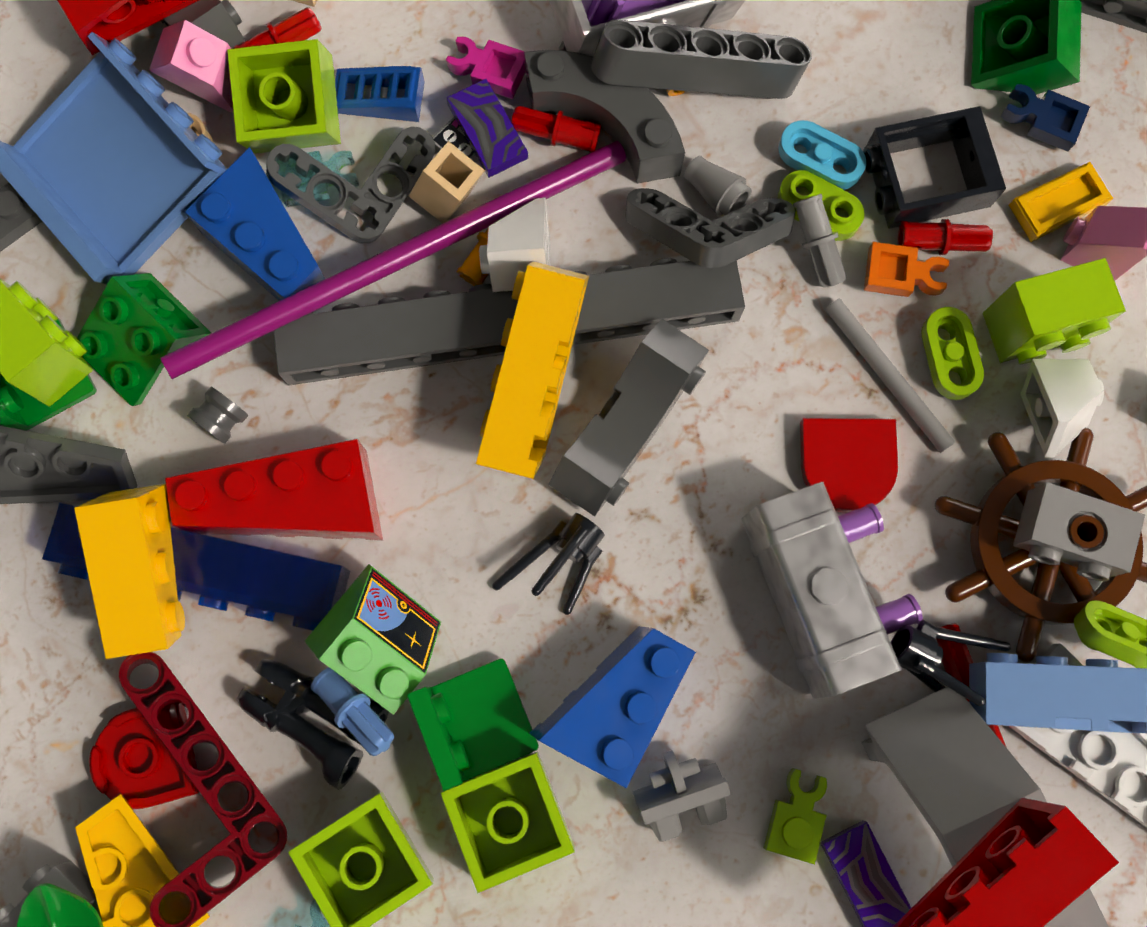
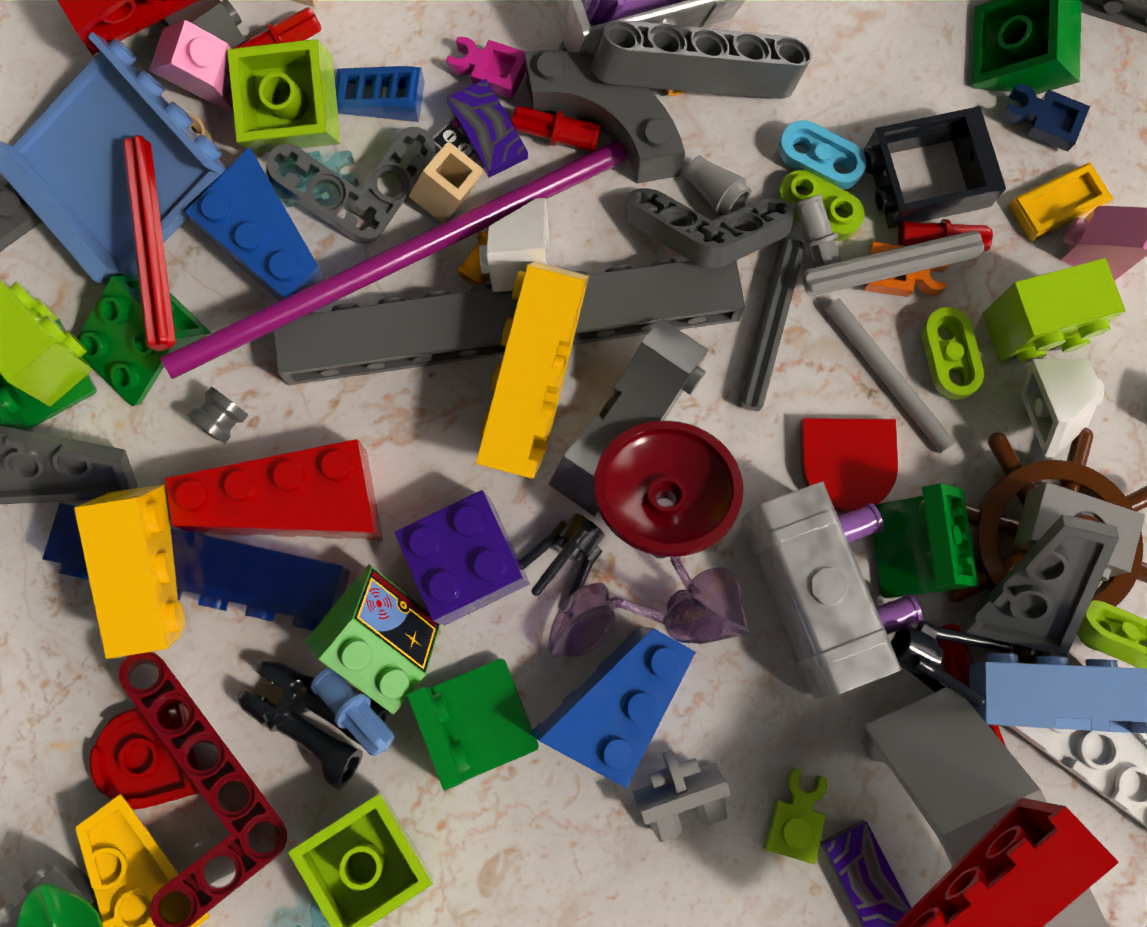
lime brick [441,751,575,893] -> none
none -> axle [123,135,176,351]
none -> dark purple brick [394,490,530,626]
none -> clear purple plant [549,503,749,658]
none -> dark red dish [594,421,744,557]
none -> dark grey axle [738,238,804,411]
none -> light grey axle [802,231,984,296]
none -> green bracket [874,483,978,599]
none -> dark grey wing [965,514,1119,657]

